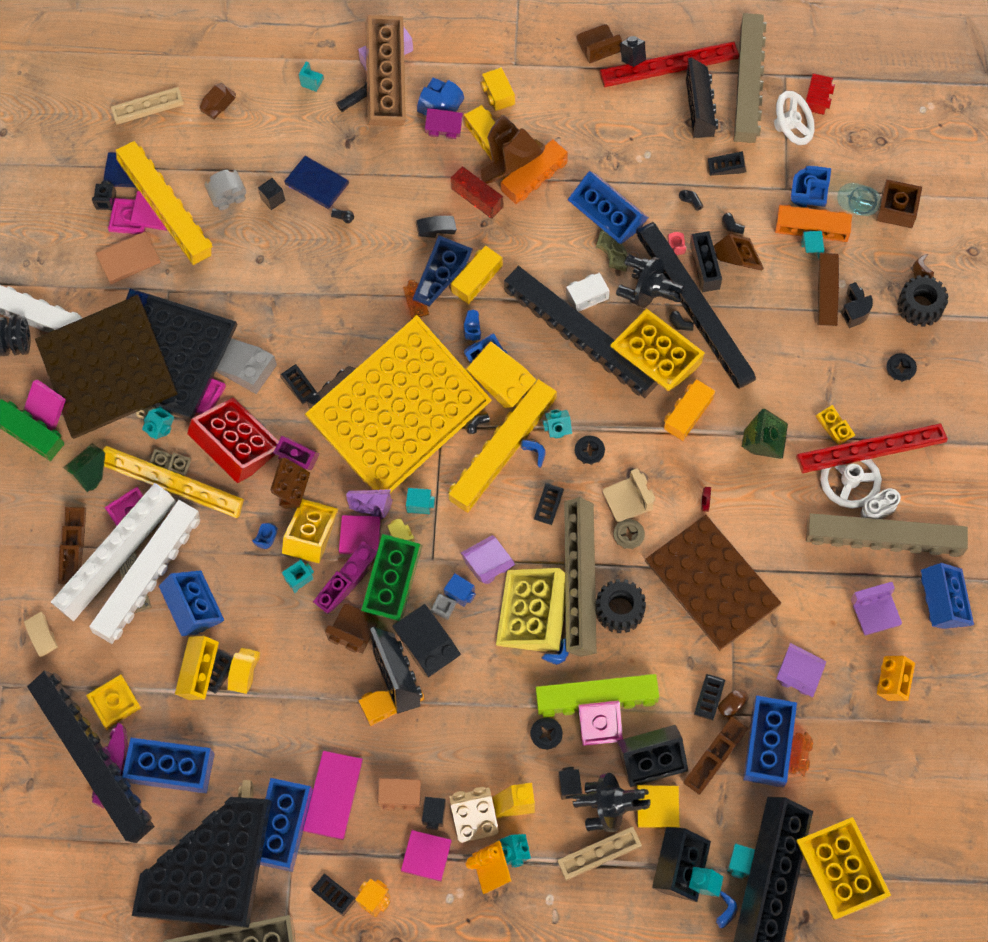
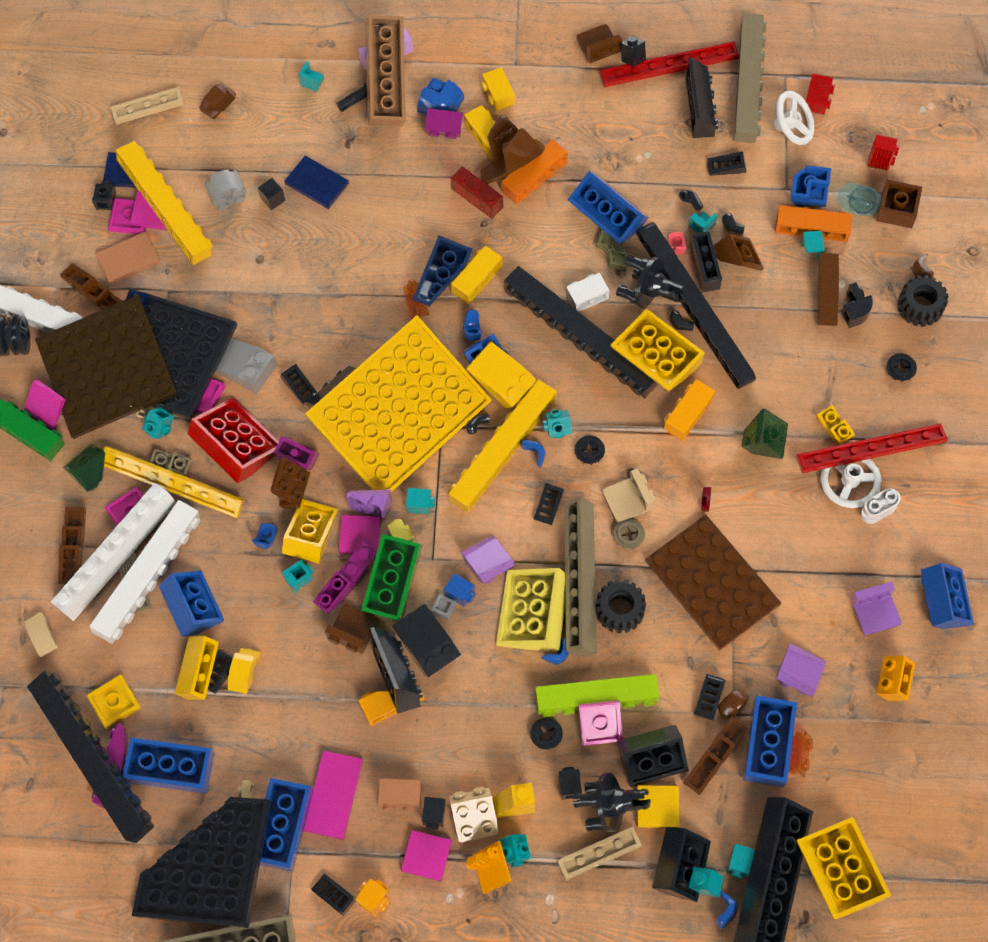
black arm [331,208,355,224] -> none
black slope [415,216,457,238] -> none
dark tan brick [806,513,968,557] -> none
none -> reddish brown slope [59,263,122,310]
none -> teal panel [688,212,718,233]
none -> red brick [867,134,900,171]

